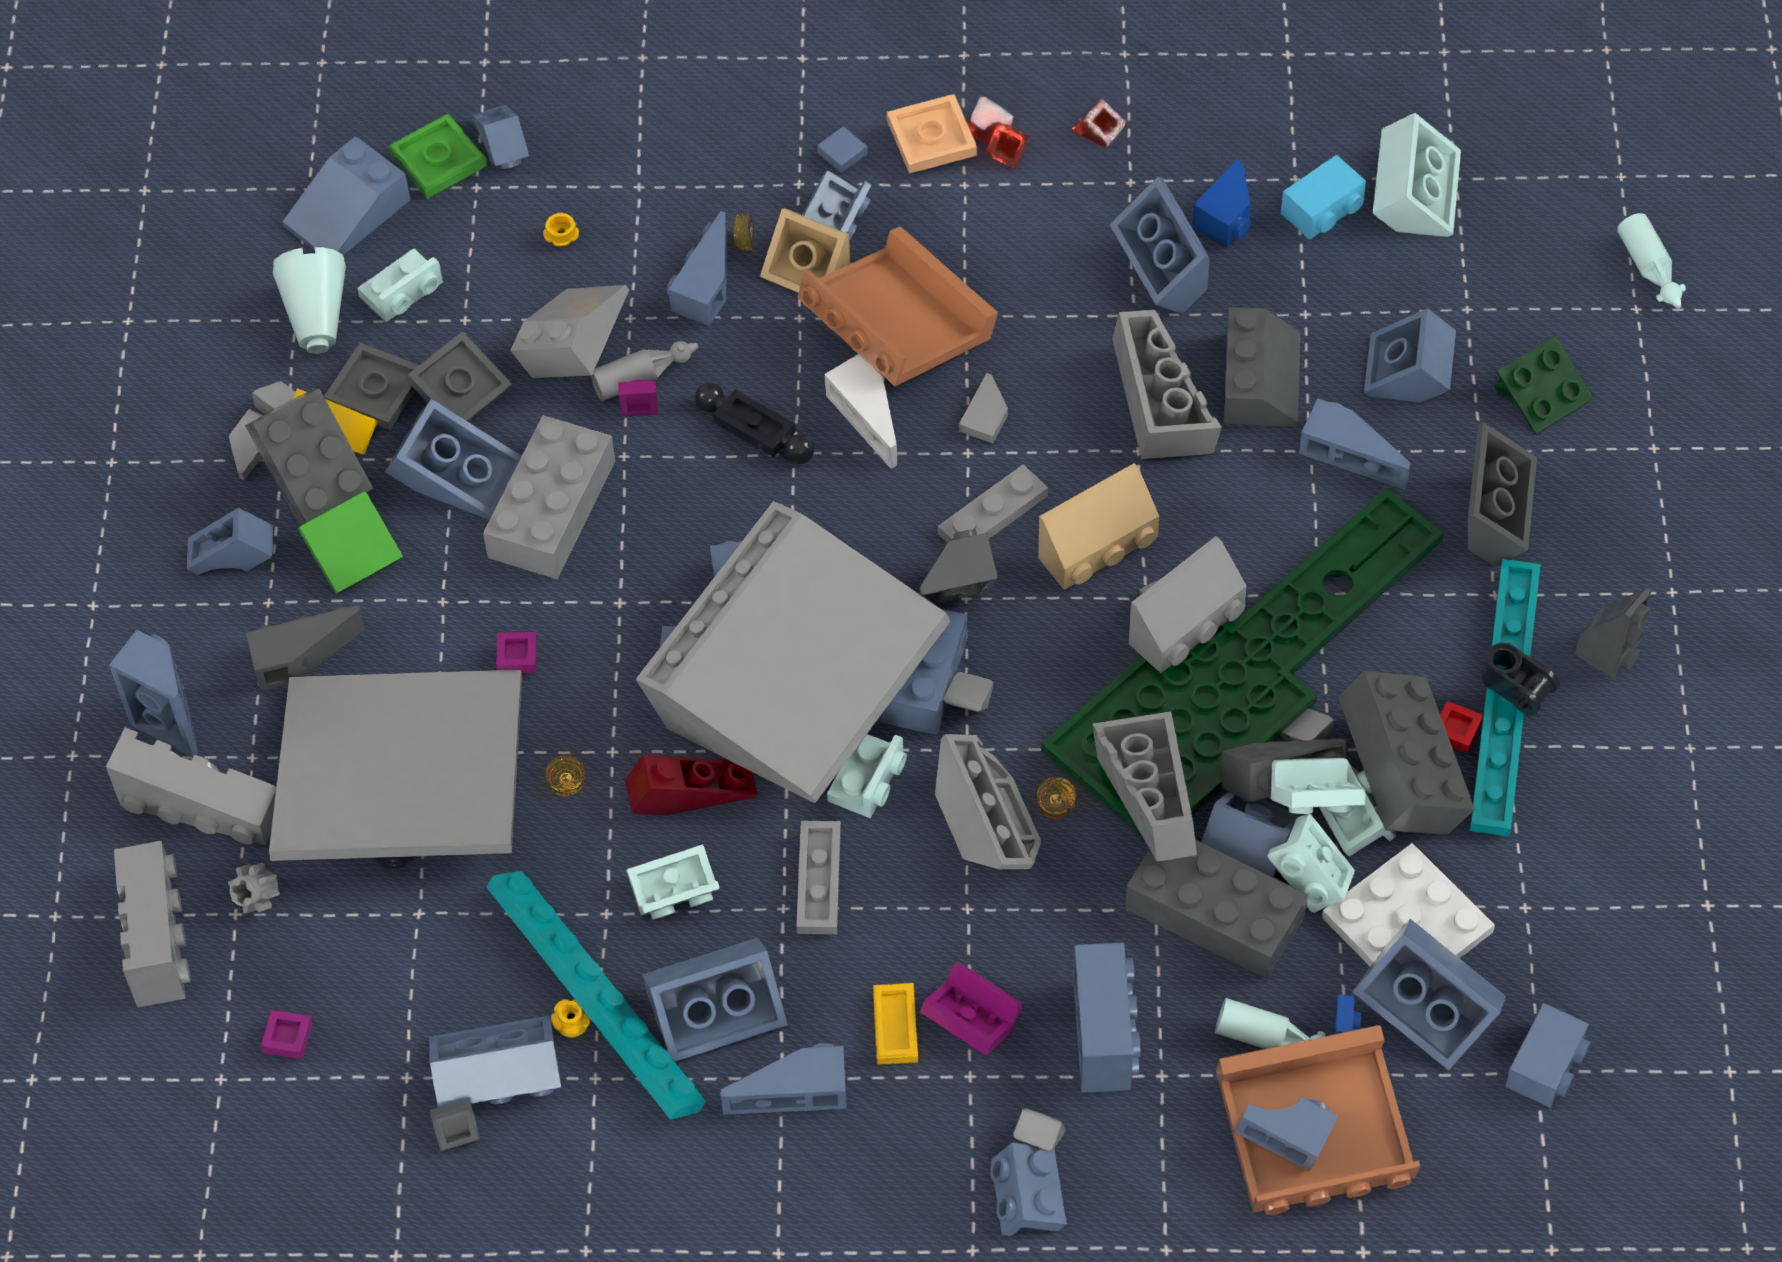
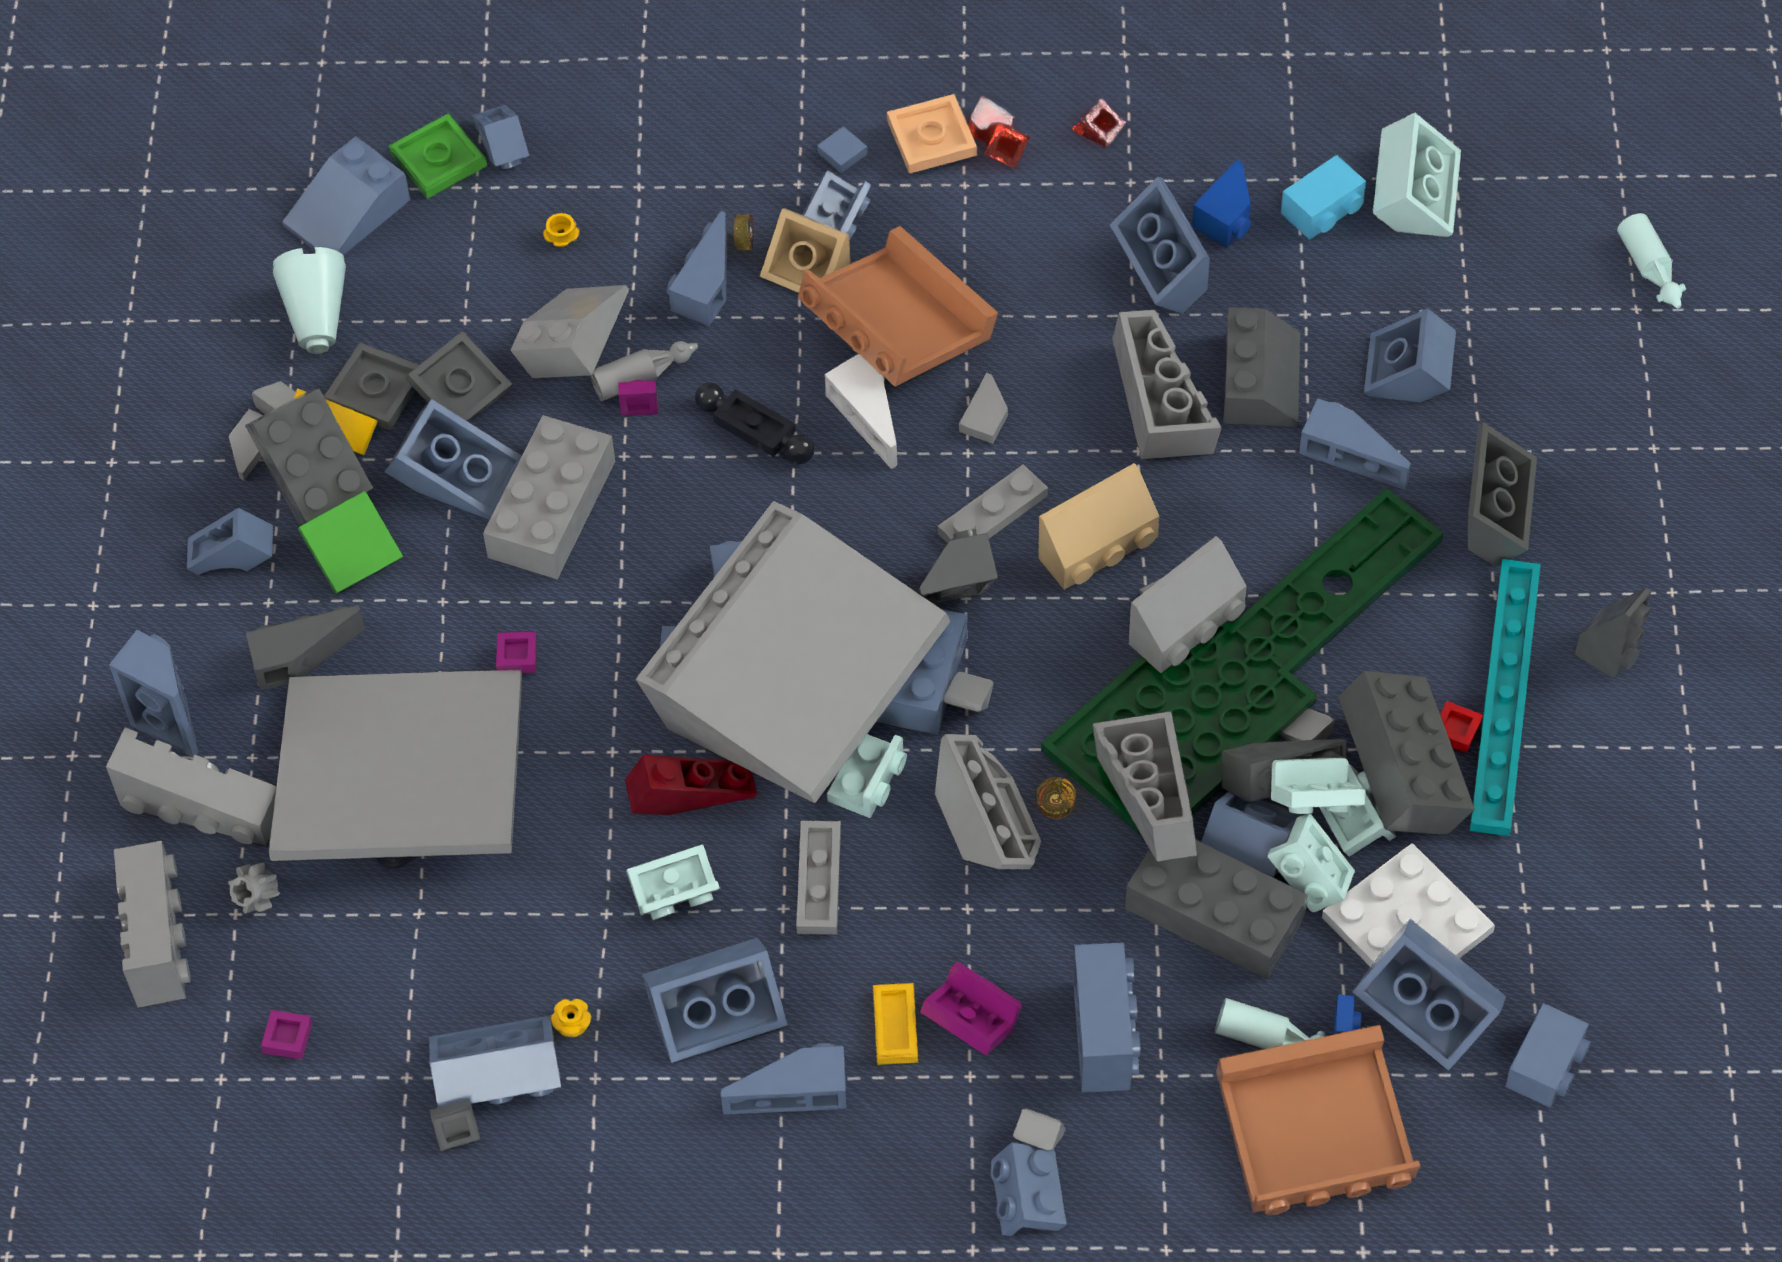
light aqua bracket [357,249,443,322] -> none
teal plate [486,871,706,1120] -> none
clear yellow tile [545,756,586,796] -> none
sand blue arch [1234,1096,1338,1172] -> none
black piece [1481,642,1560,716] -> none
dark green hinge [1495,335,1594,435] -> none

